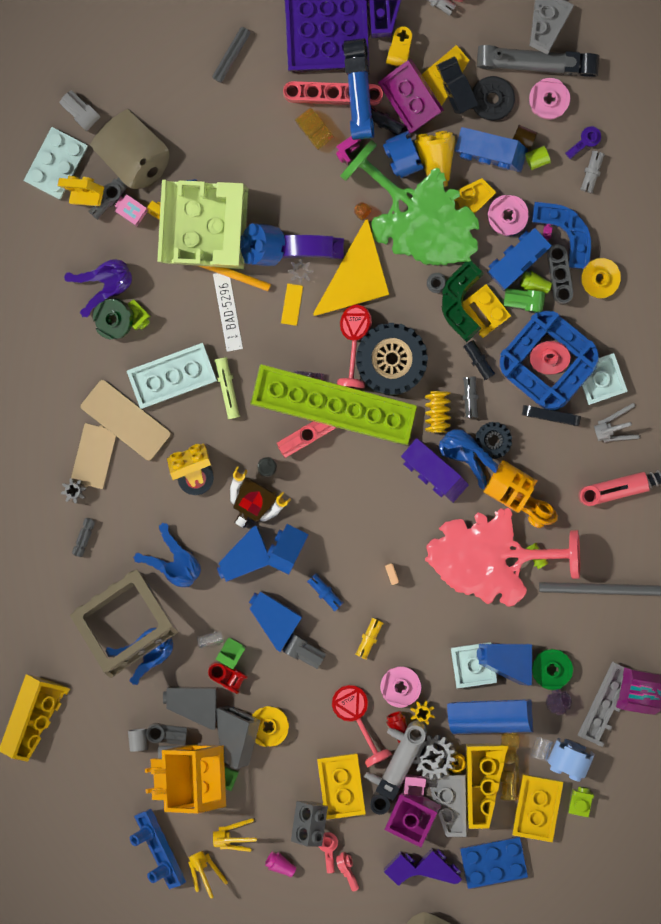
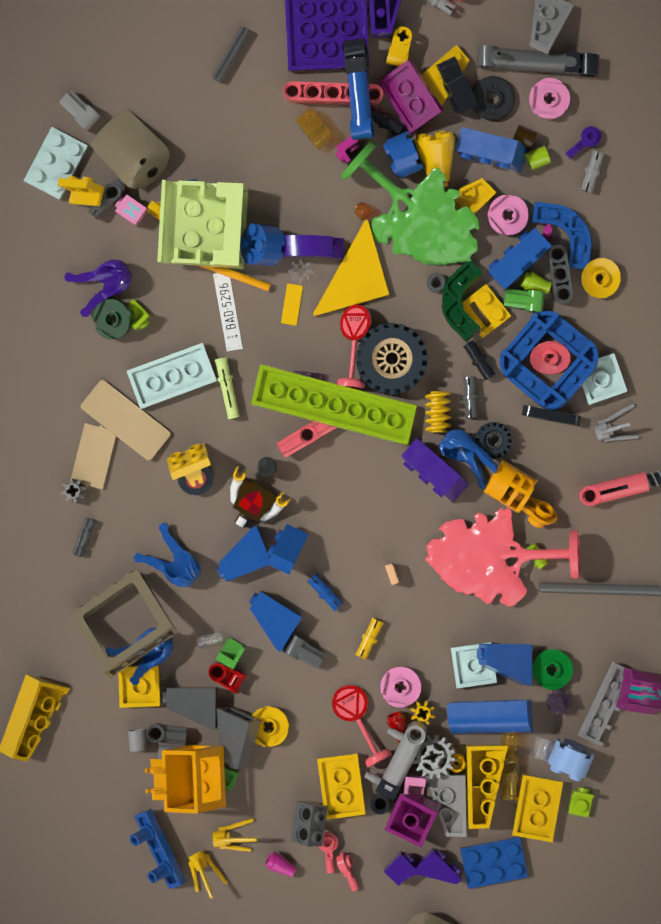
none -> yellow plate [118,665,161,708]

